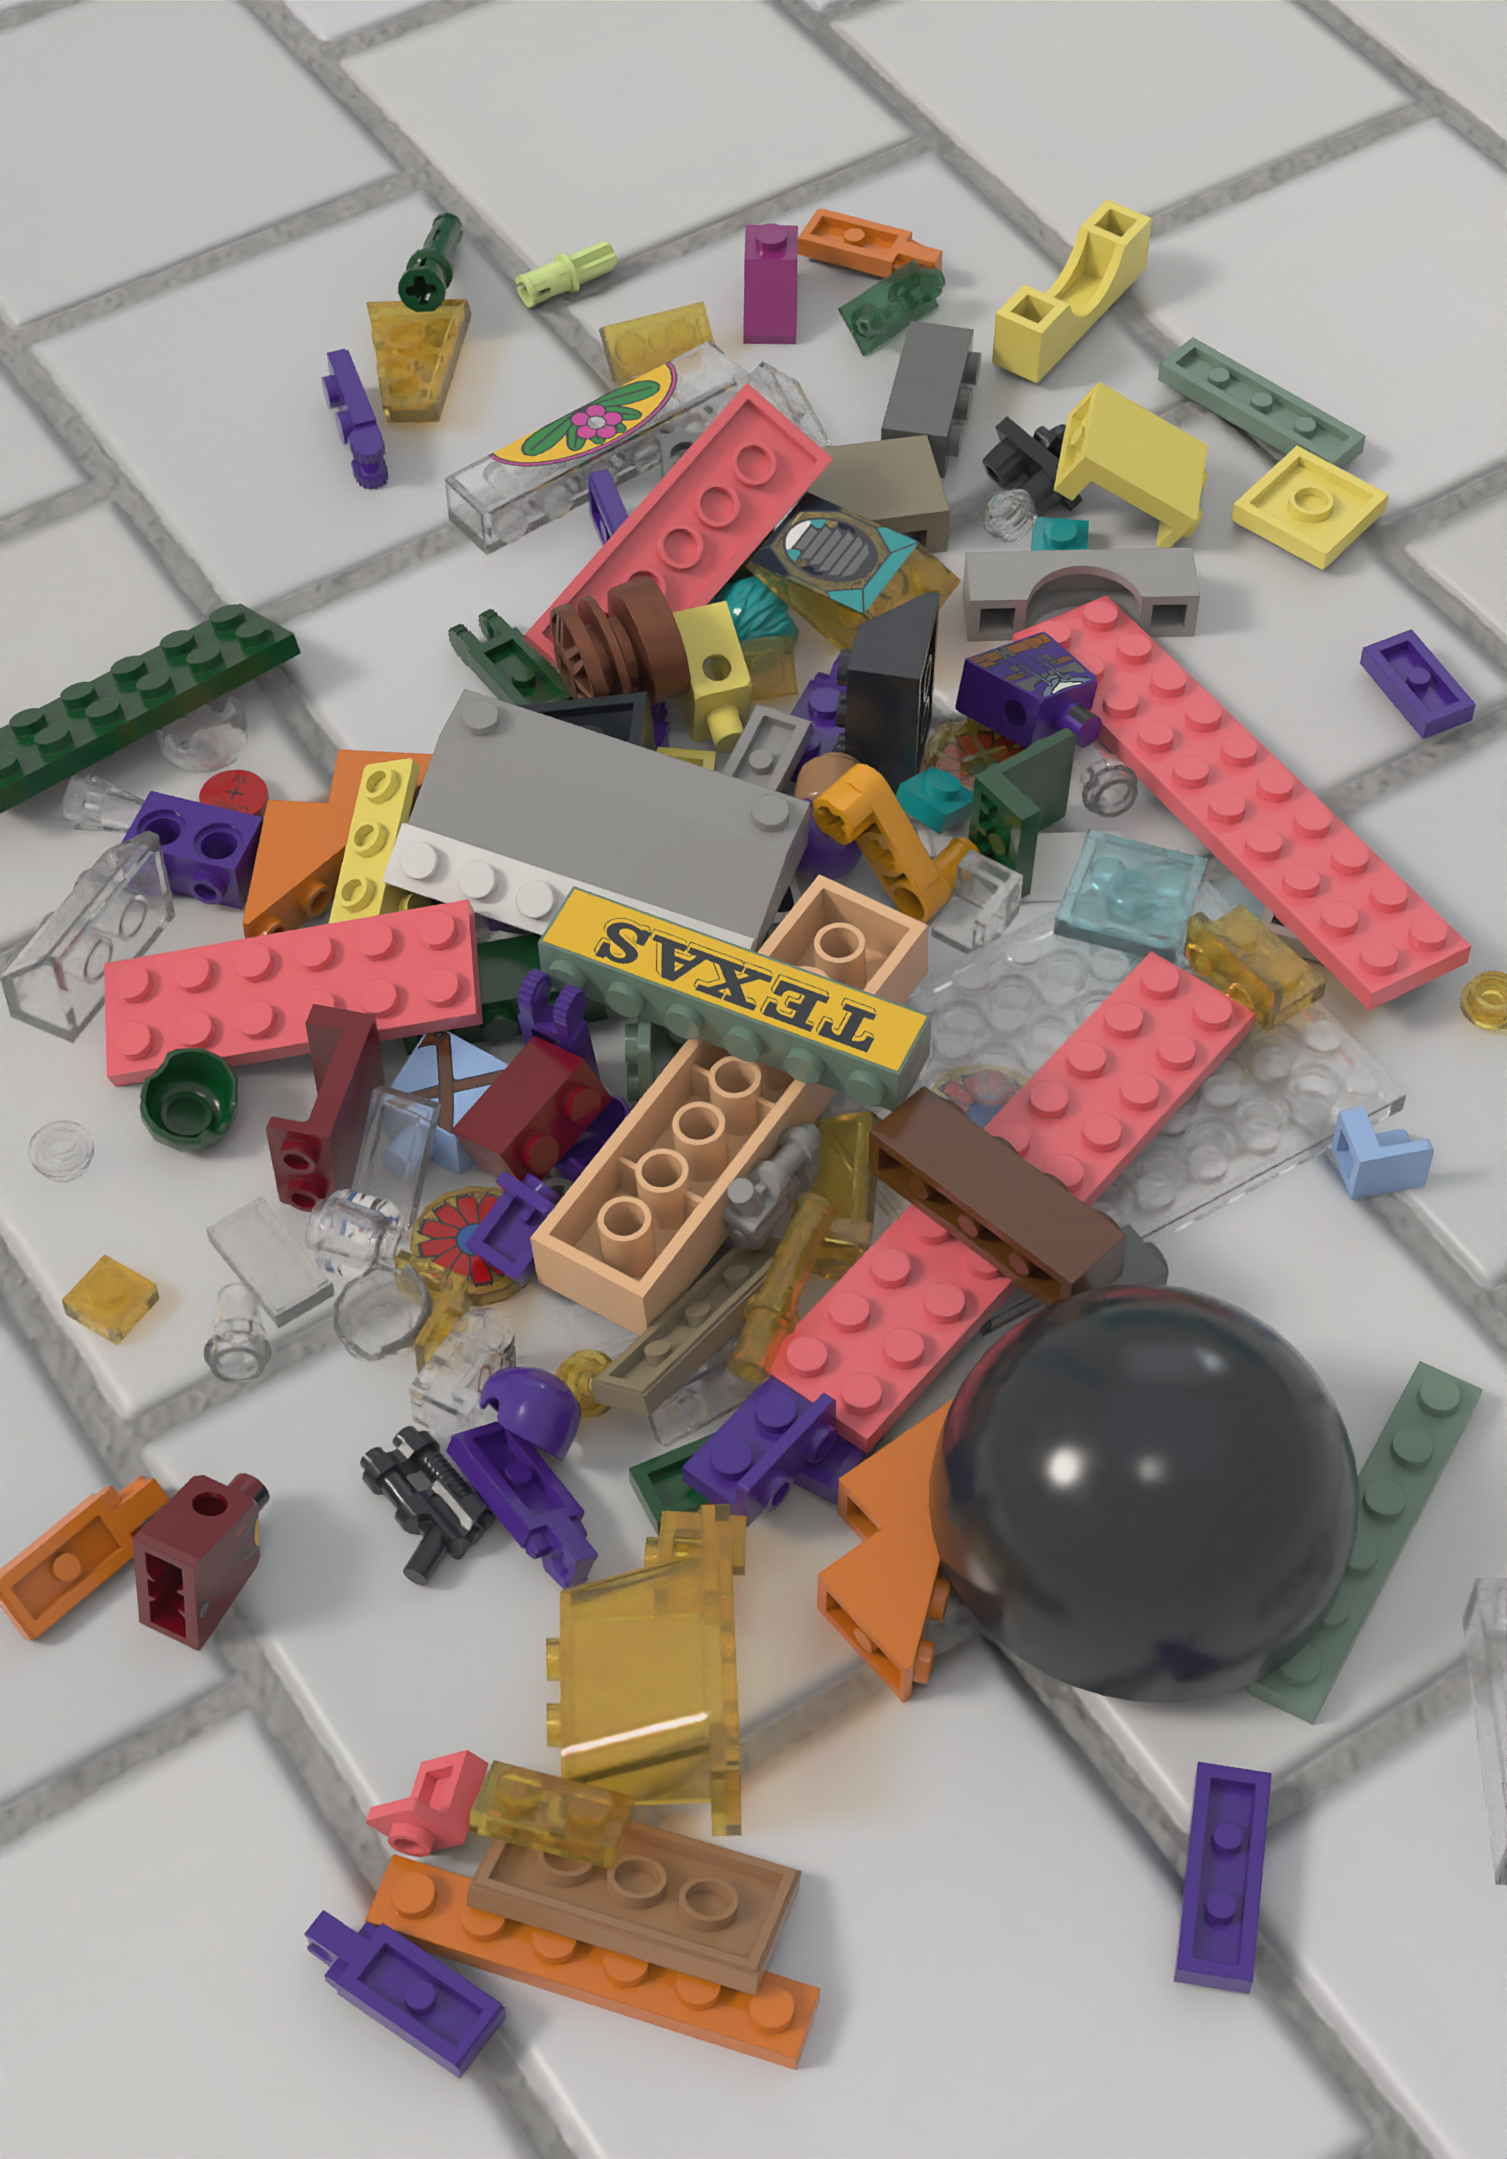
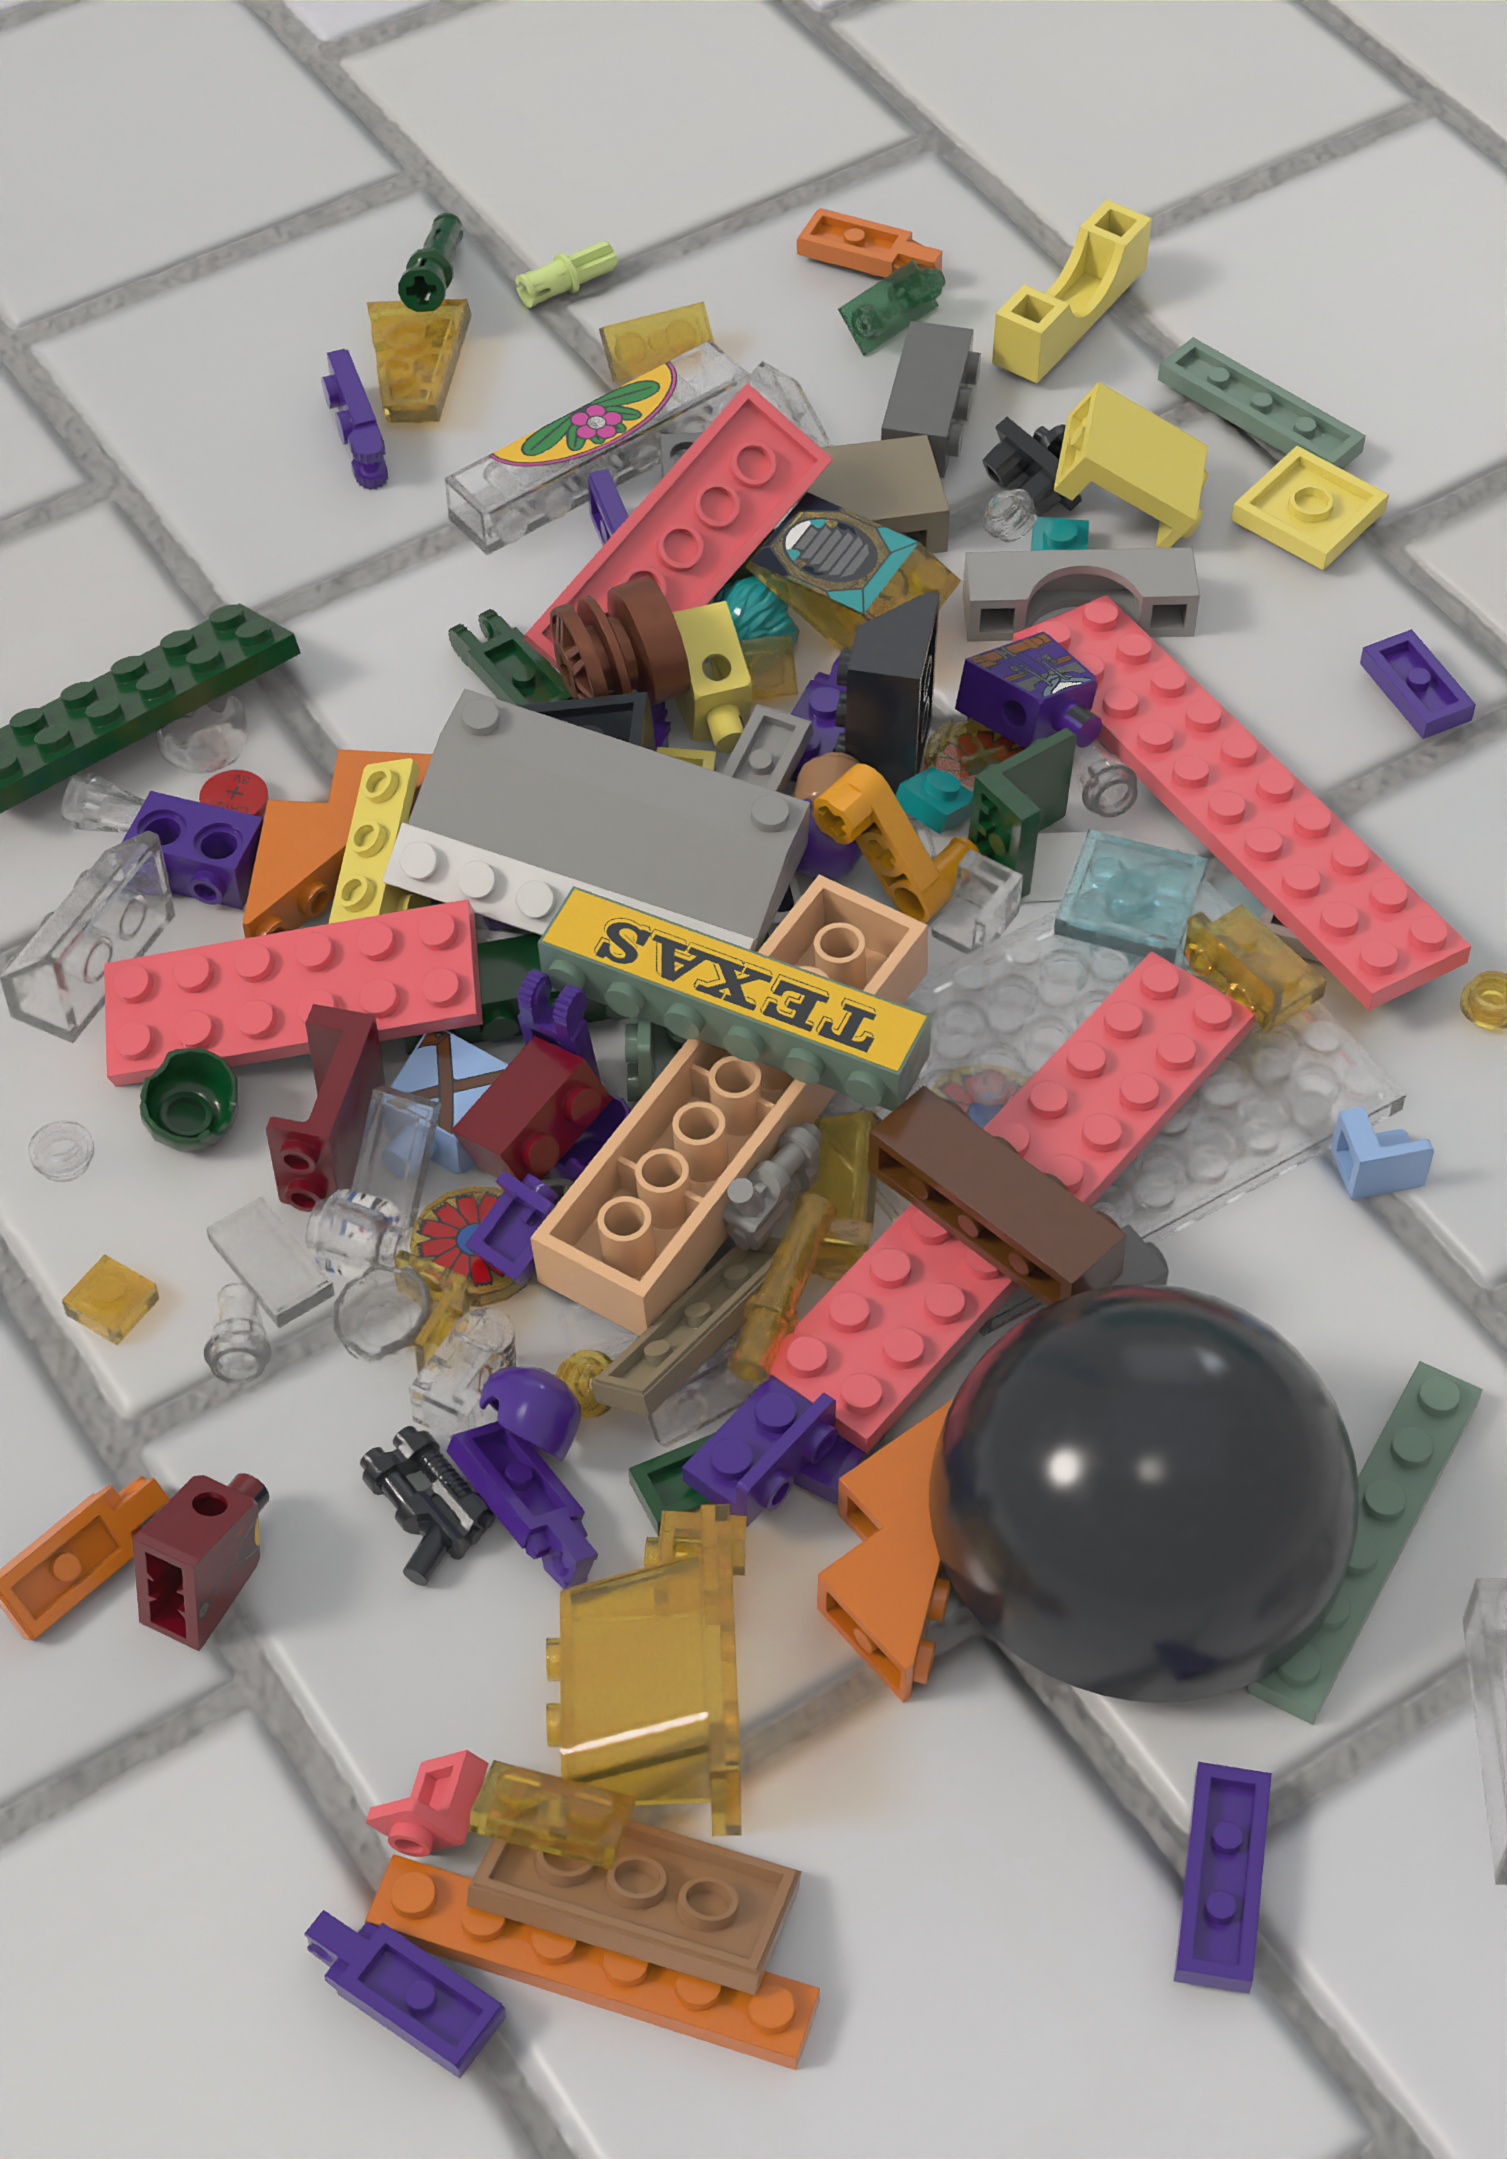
magenta slope [743,223,798,344] -> none

